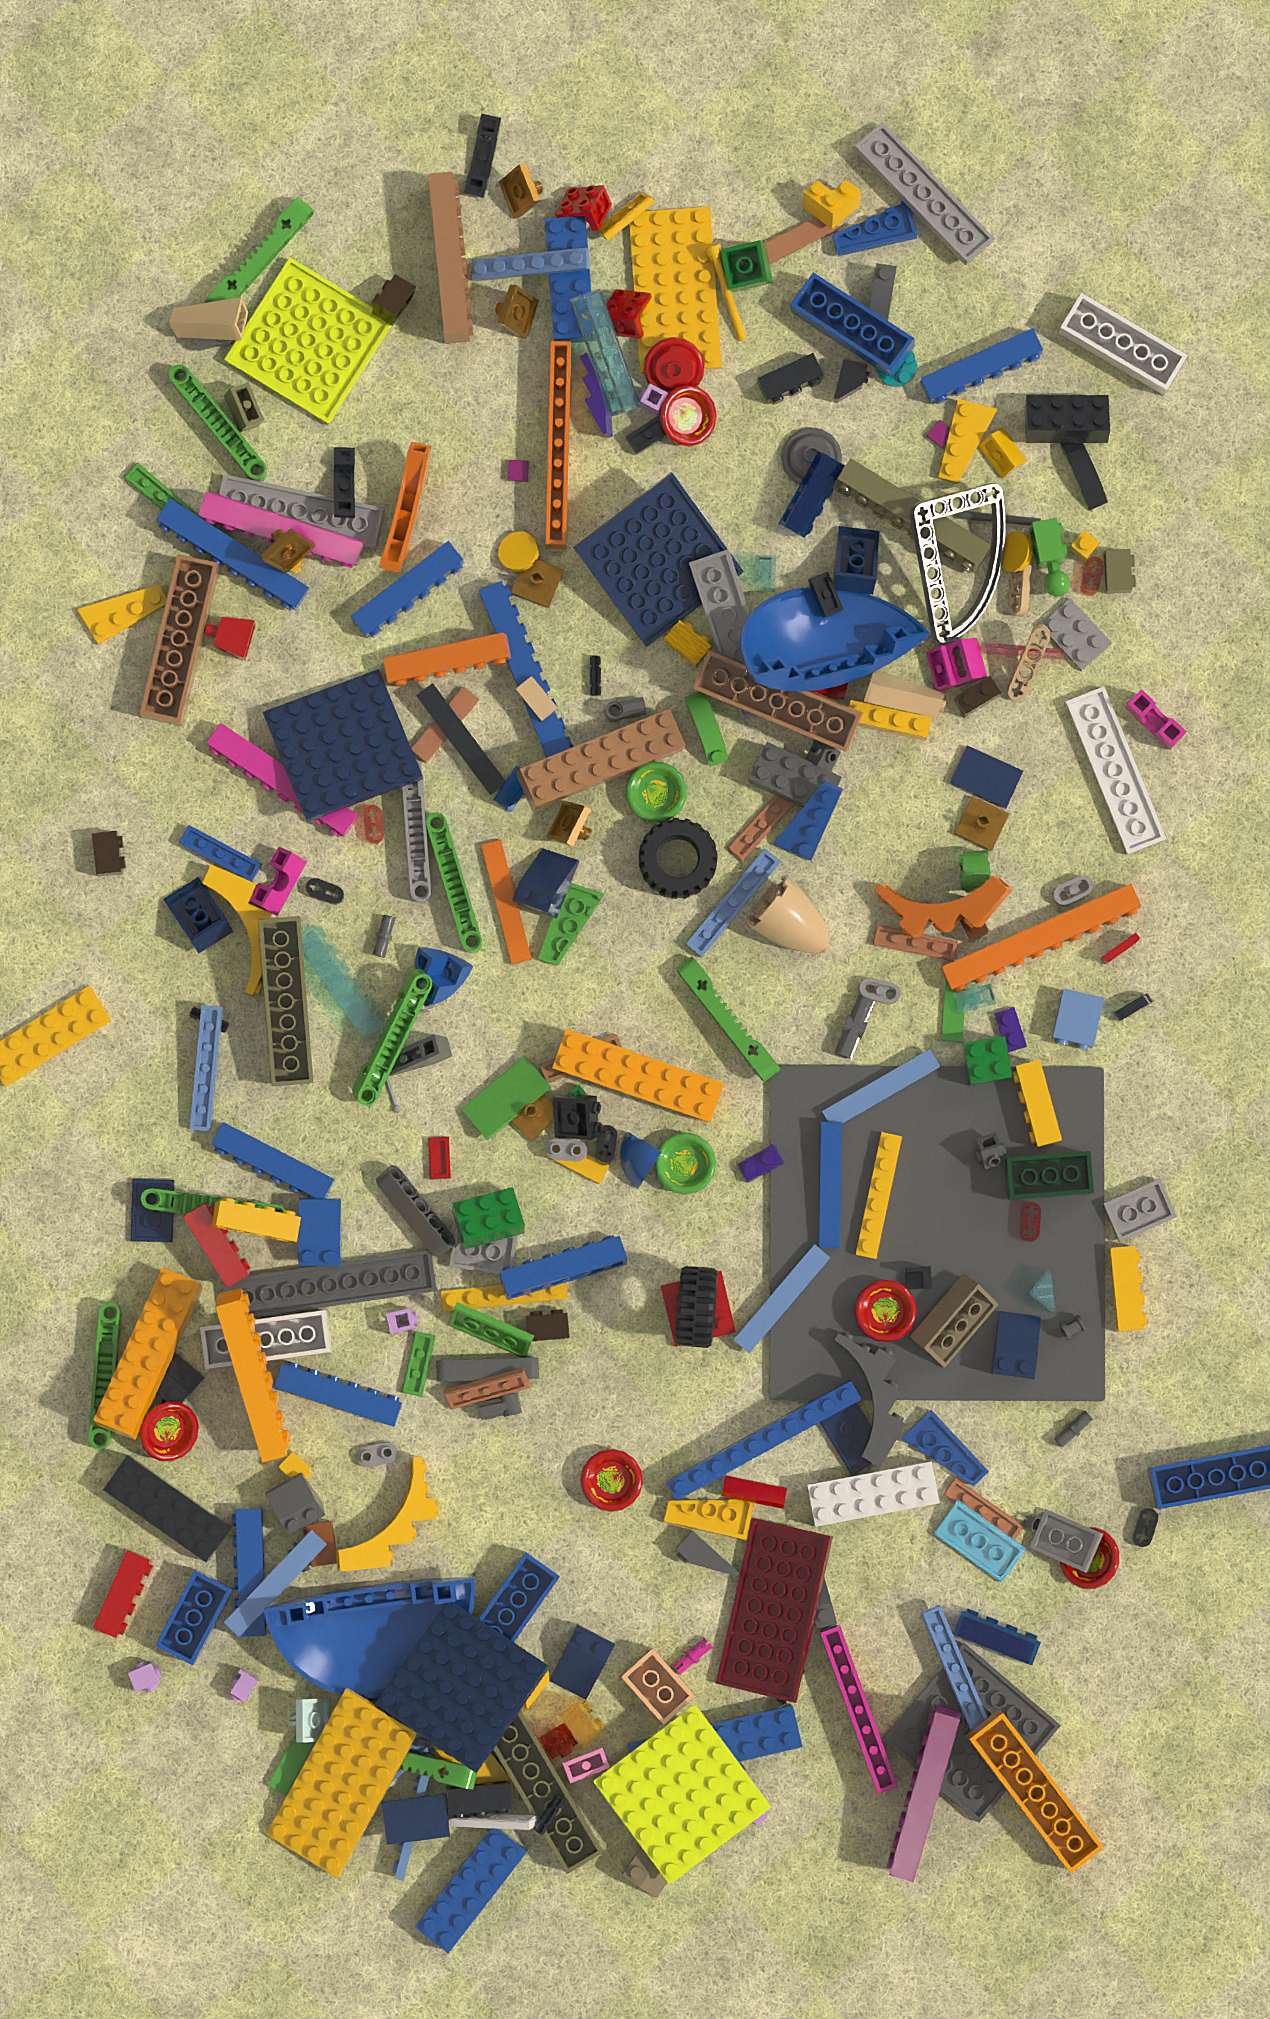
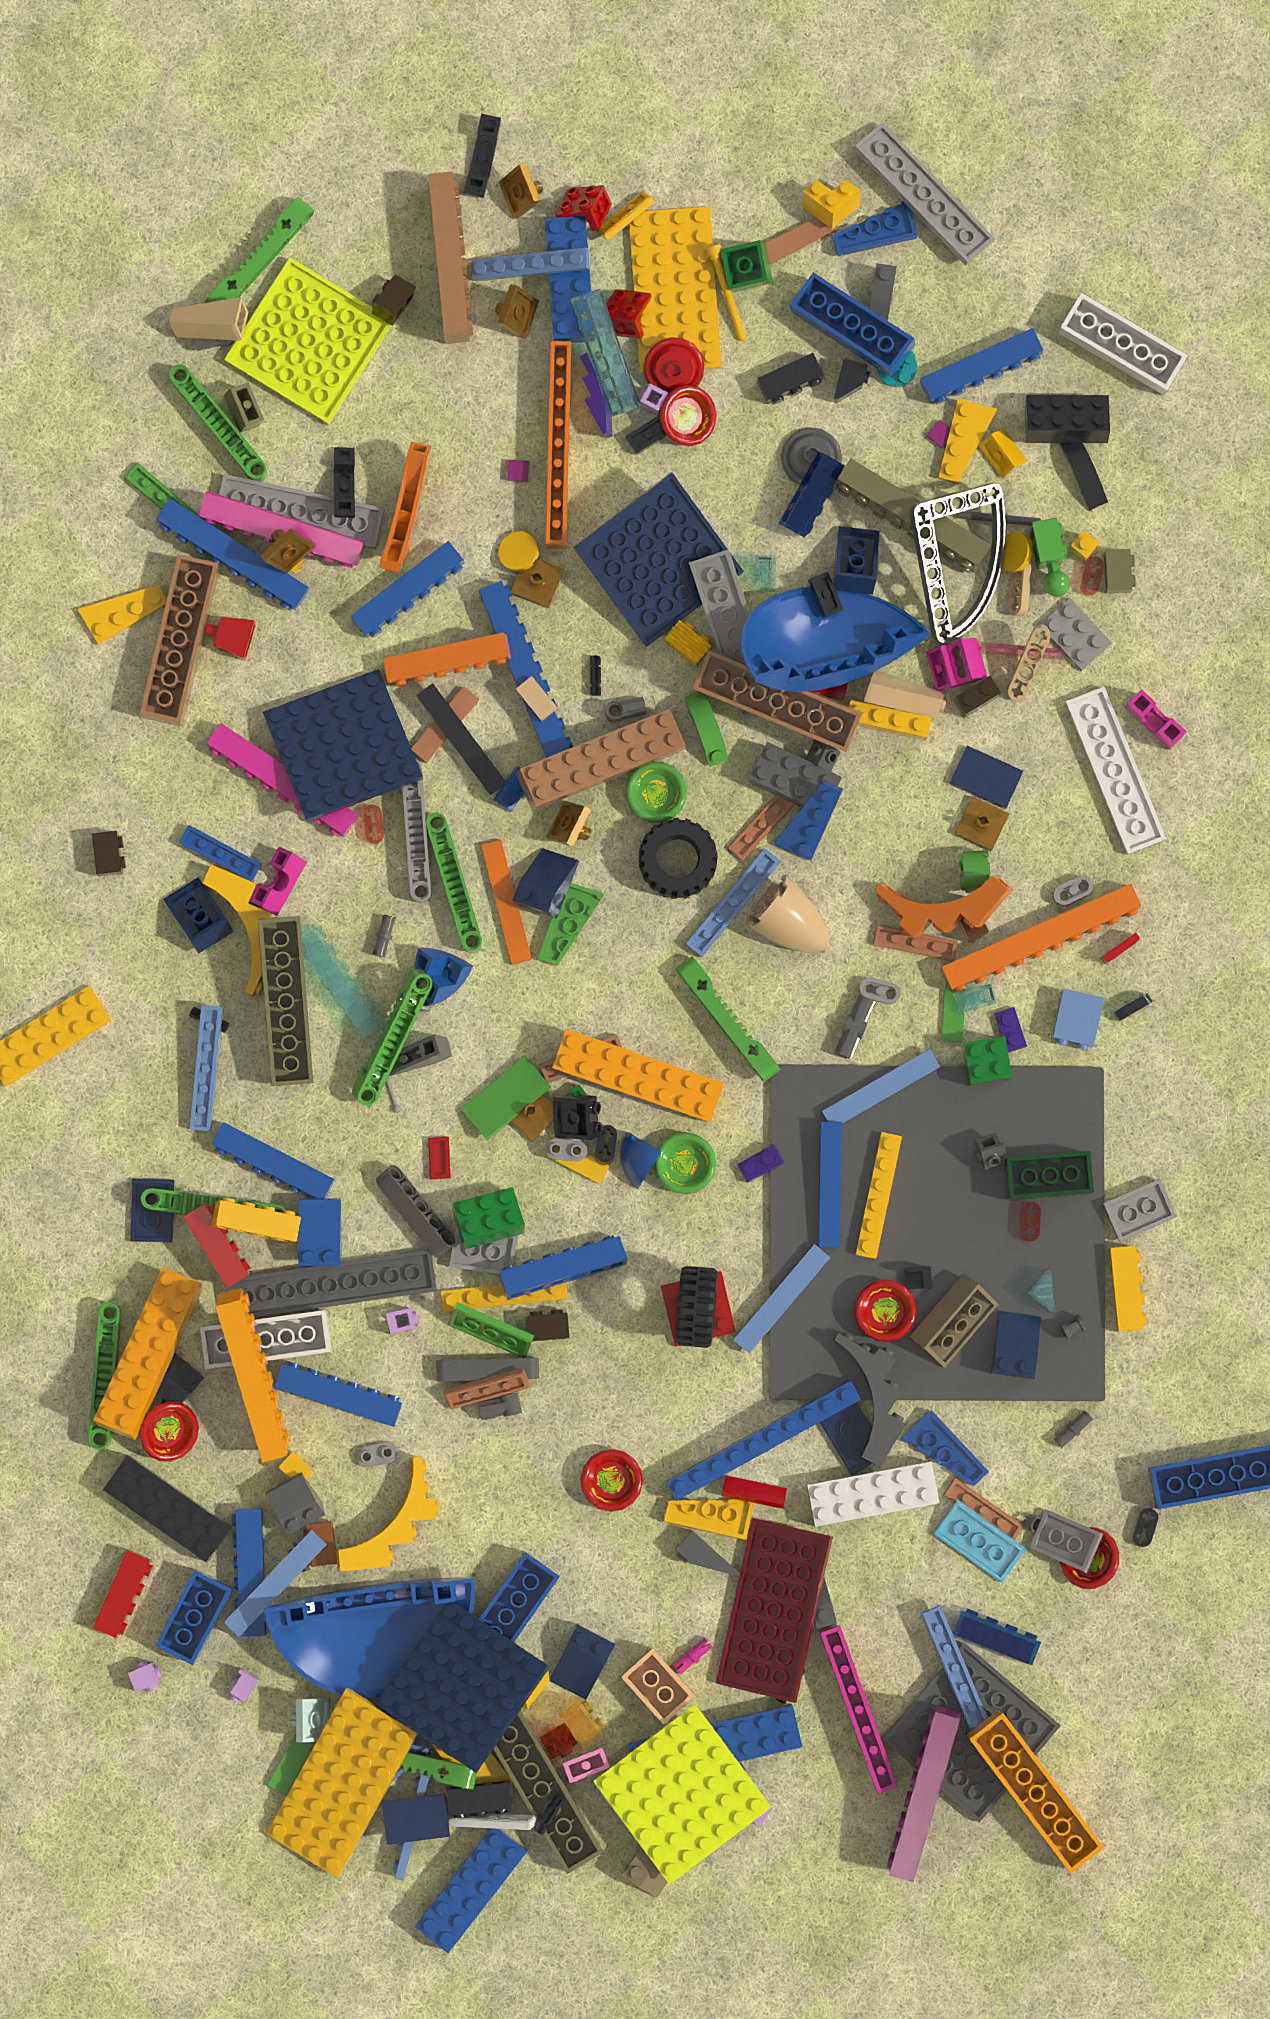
black beam [306,878,344,905] -> none
bright green tile [402,1331,436,1397] -> none
yellow brick [1012,1060,1062,1148] -> none

